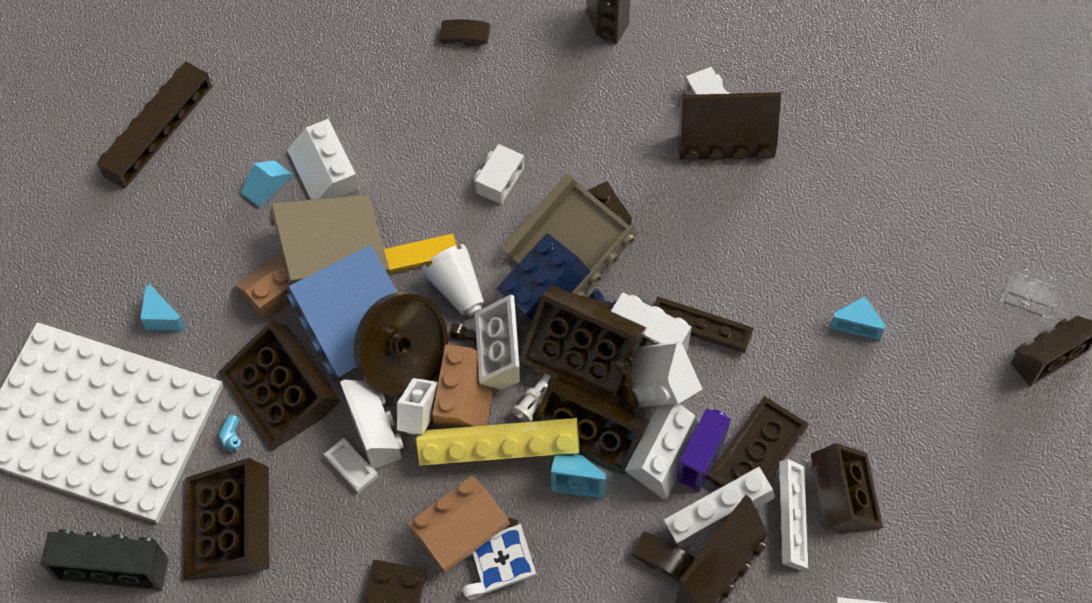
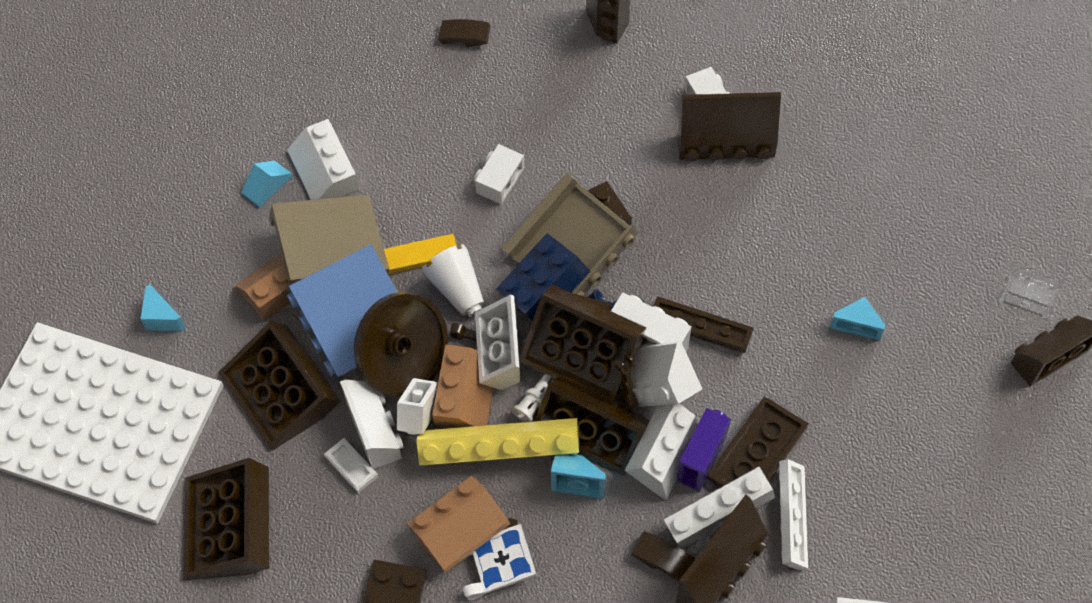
pearl dark grey brick [40,529,169,591] -> none
dark brown brick [97,61,212,189] -> none
medium azure arm [219,414,241,452] -> none
dark brown slope [811,443,883,534] -> none

